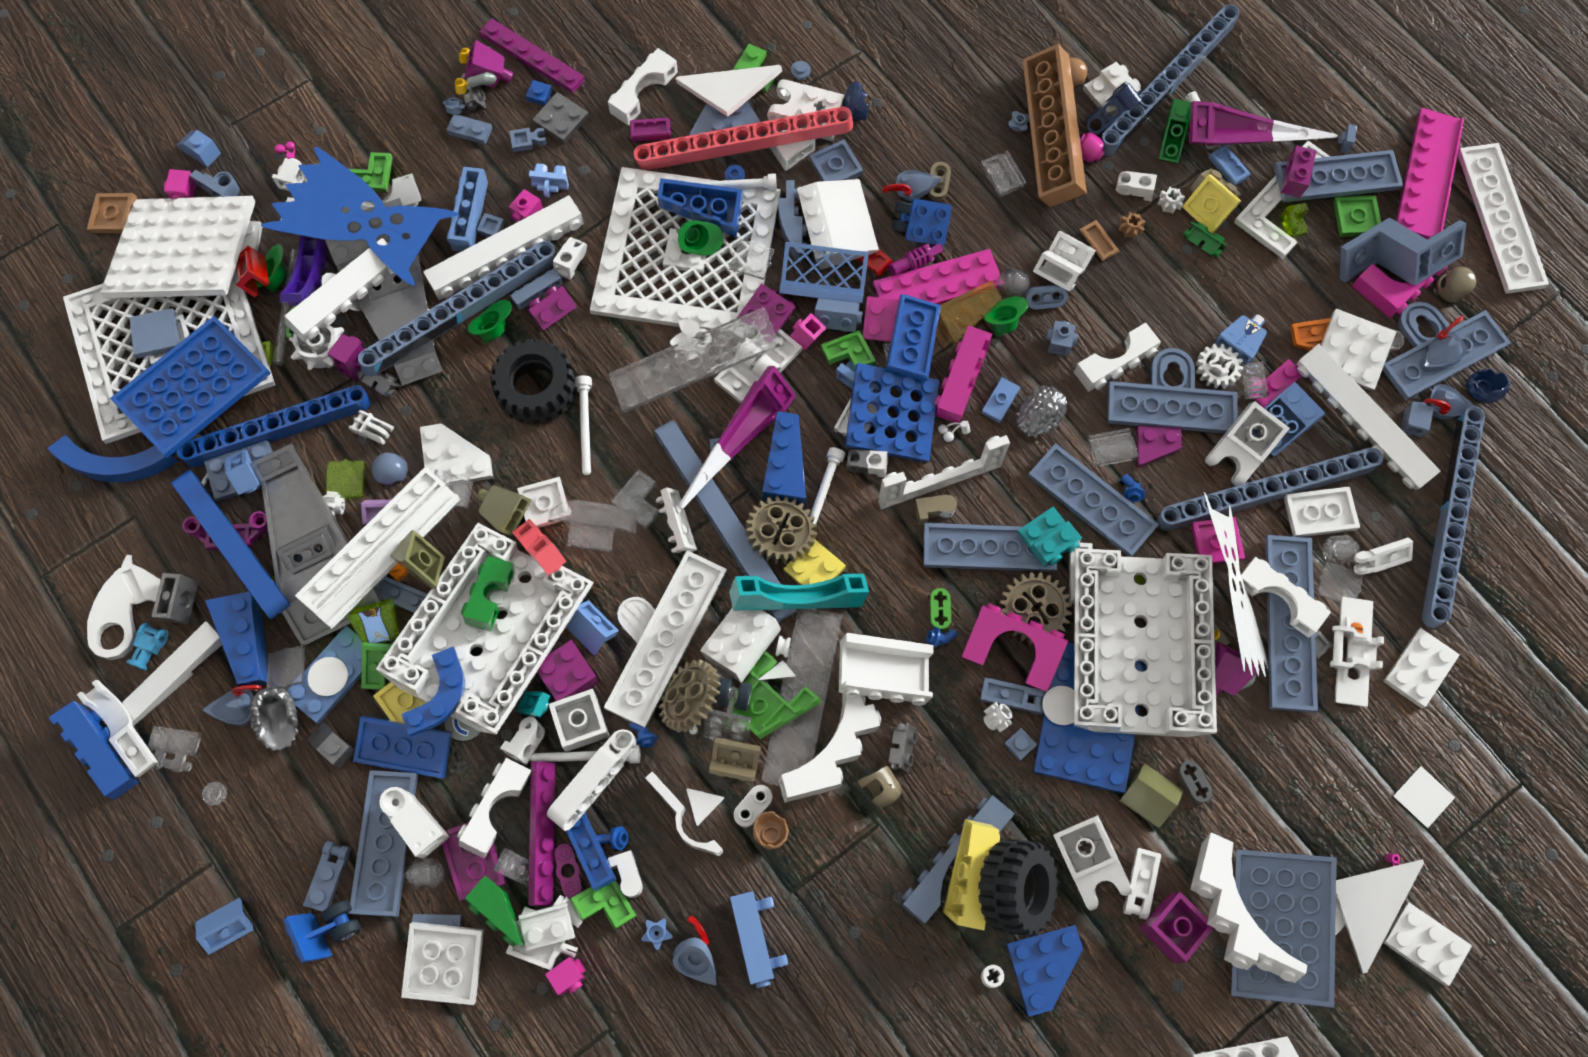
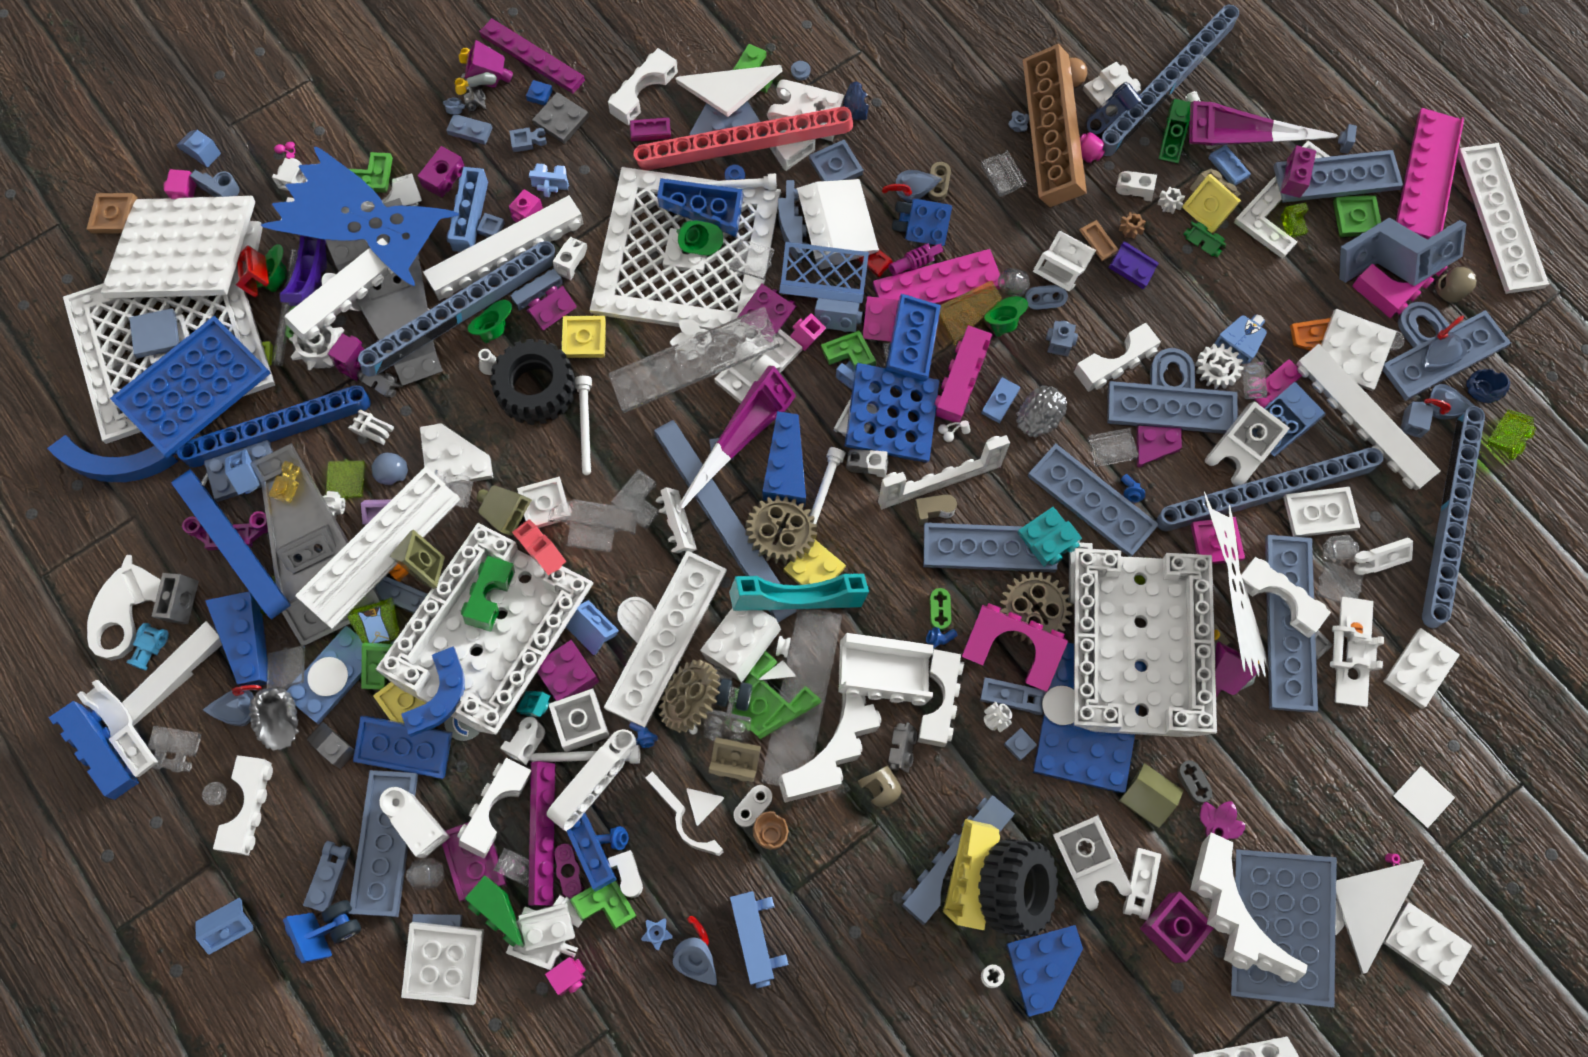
none -> white arch [213,755,273,856]
none -> clear yellow plate [268,461,300,503]
none -> magenta brick [418,146,465,198]
none -> white cone [478,349,497,375]
none -> light yellow plate [562,316,606,358]
none -> white arch [918,649,964,747]
none -> dark purple plate [1108,241,1159,289]
none -> magenta plate [1200,801,1245,840]
none -> clear neon green bracket [1488,409,1536,461]

